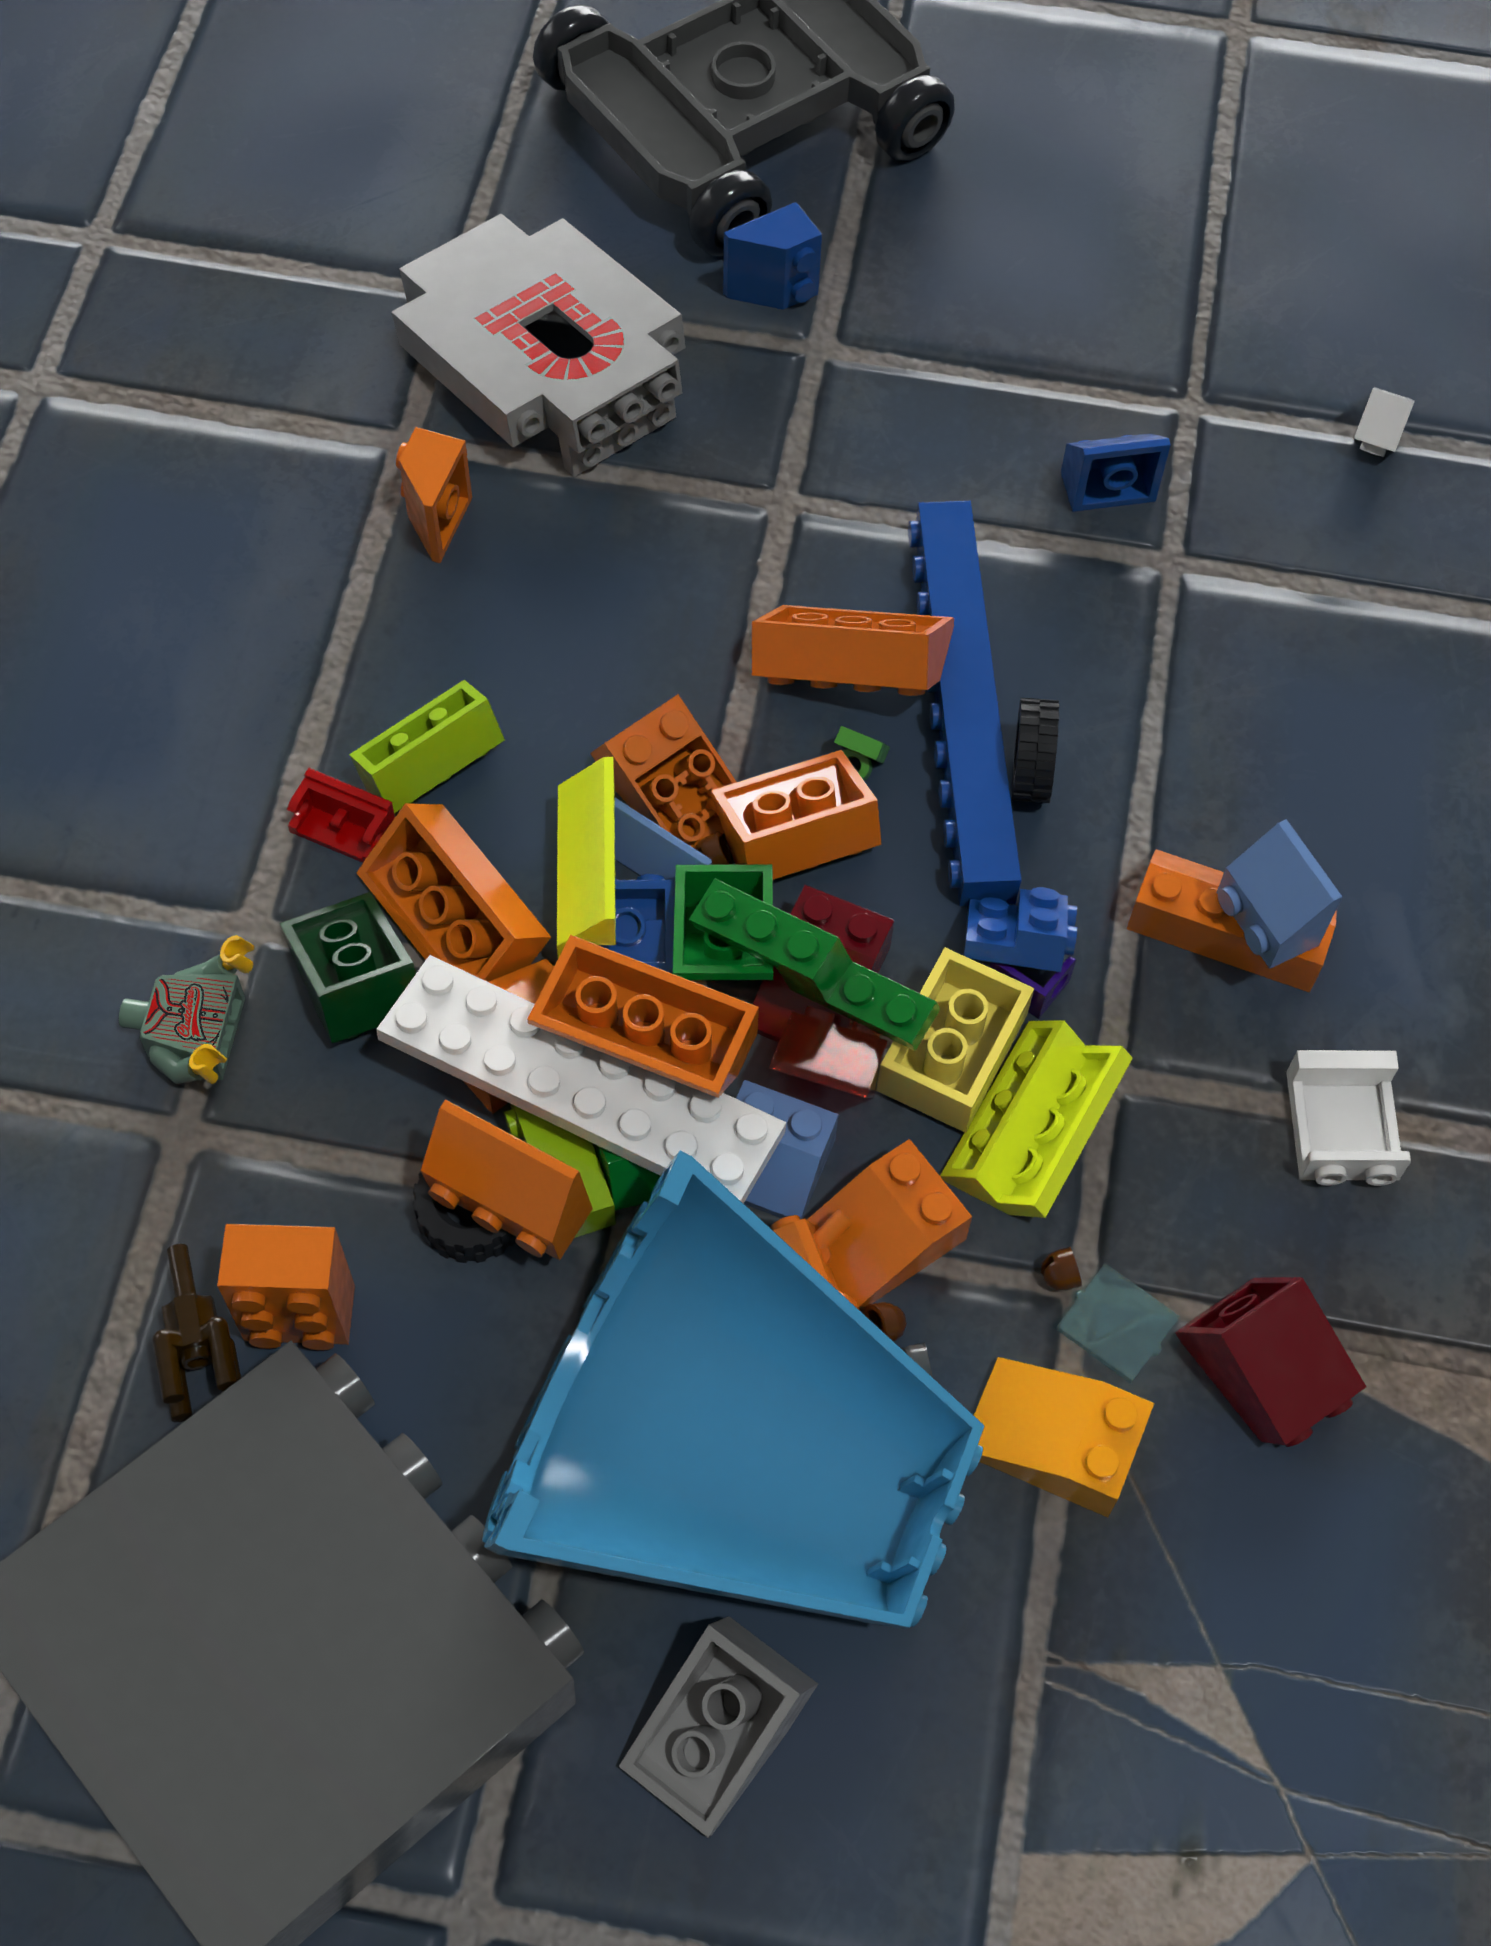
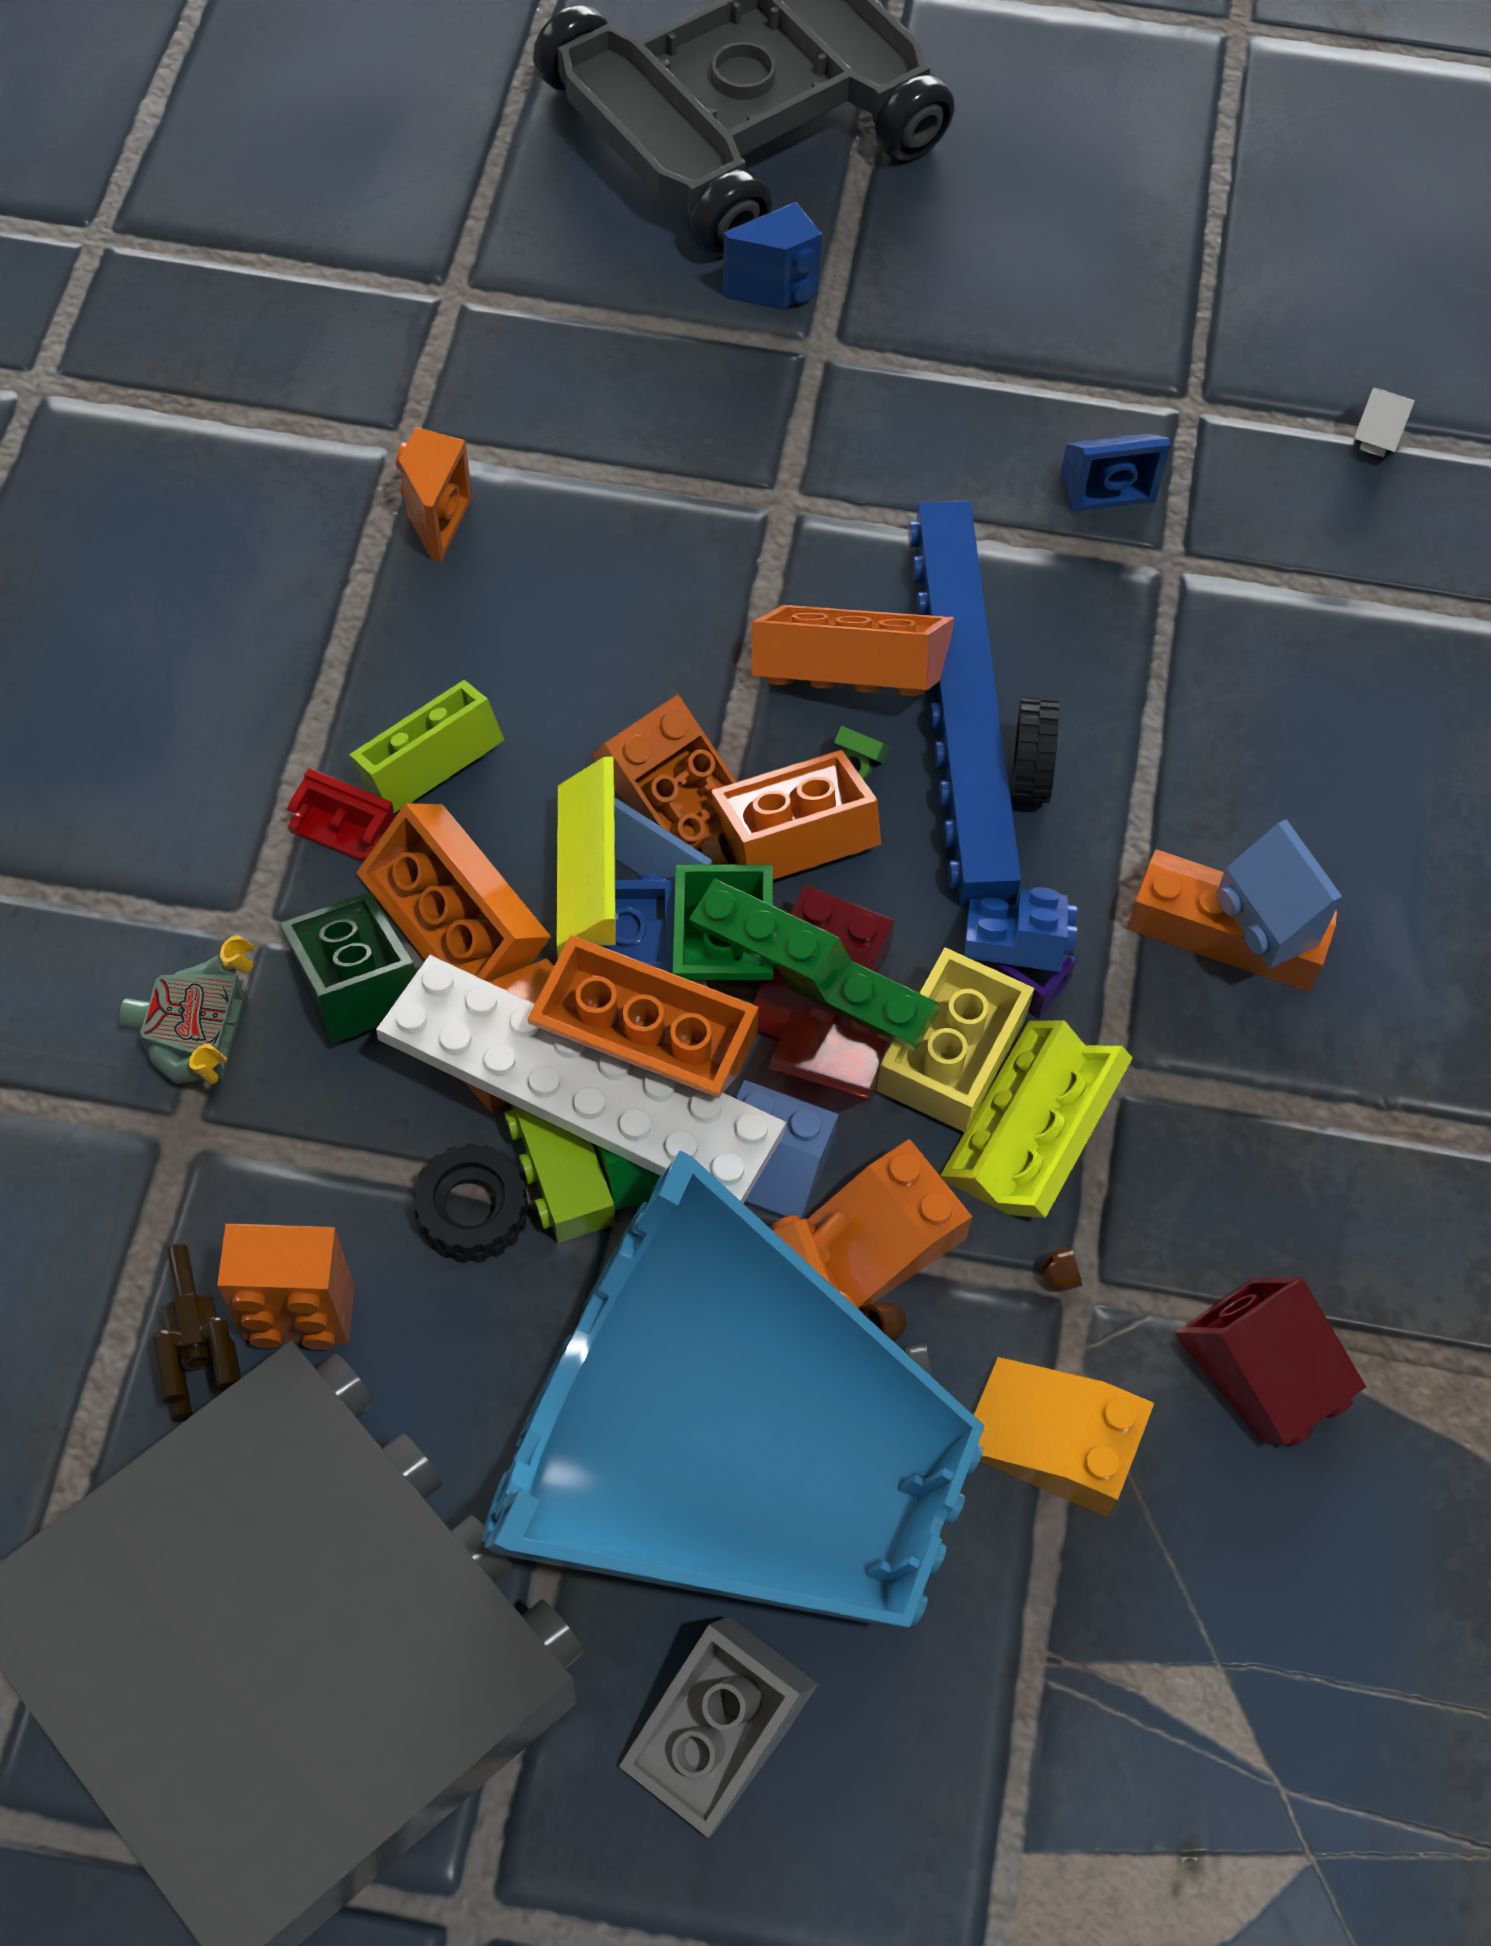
light grey panel [392,213,686,477] -> none
orange slope [420,1099,593,1261] -> none
clear light blue piece [1056,1263,1180,1383] -> none
white panel [1286,1050,1411,1186] -> none

